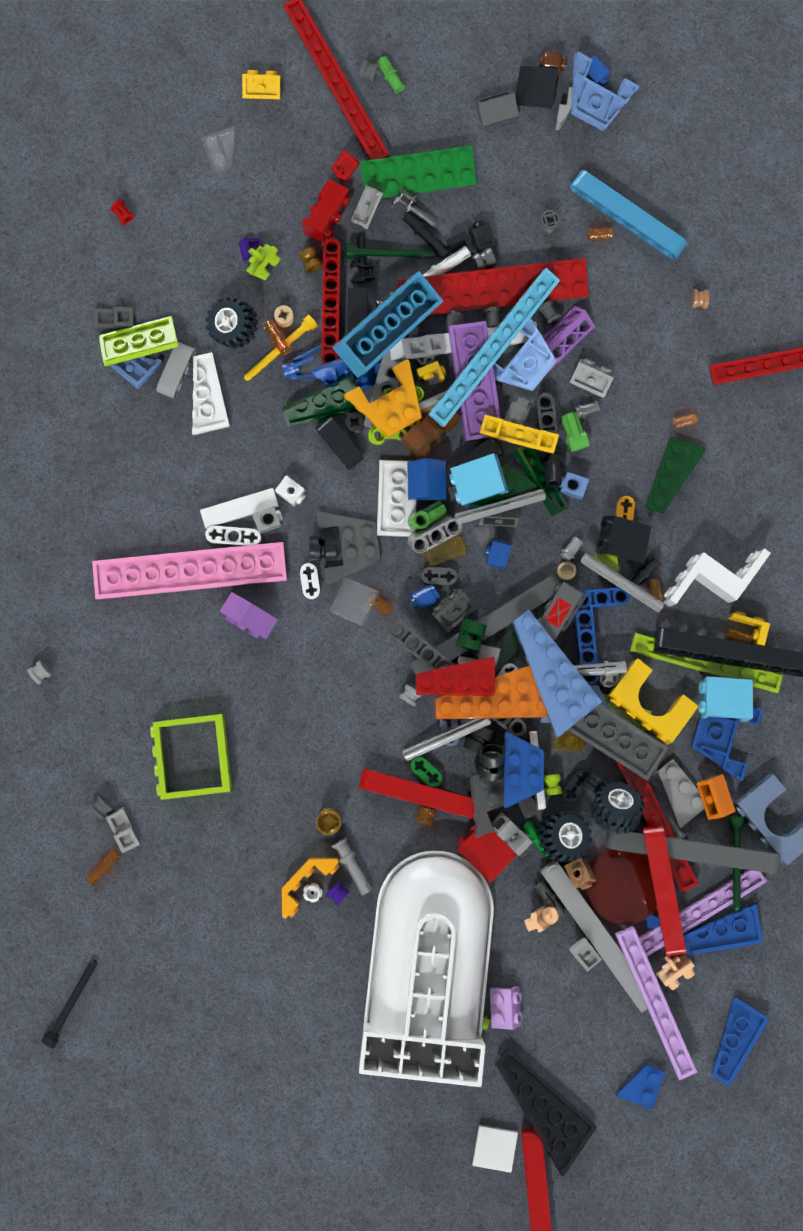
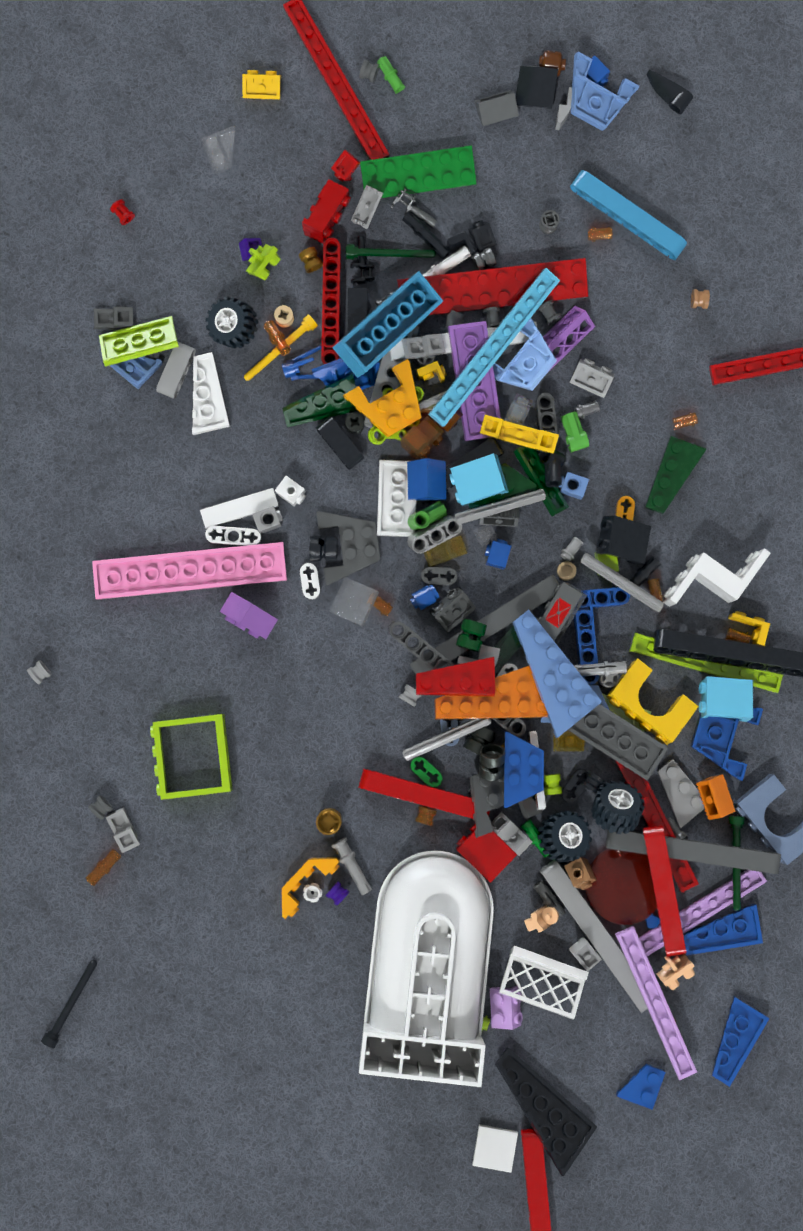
none -> white fence [499,946,589,1019]
none -> black piece [646,69,693,114]

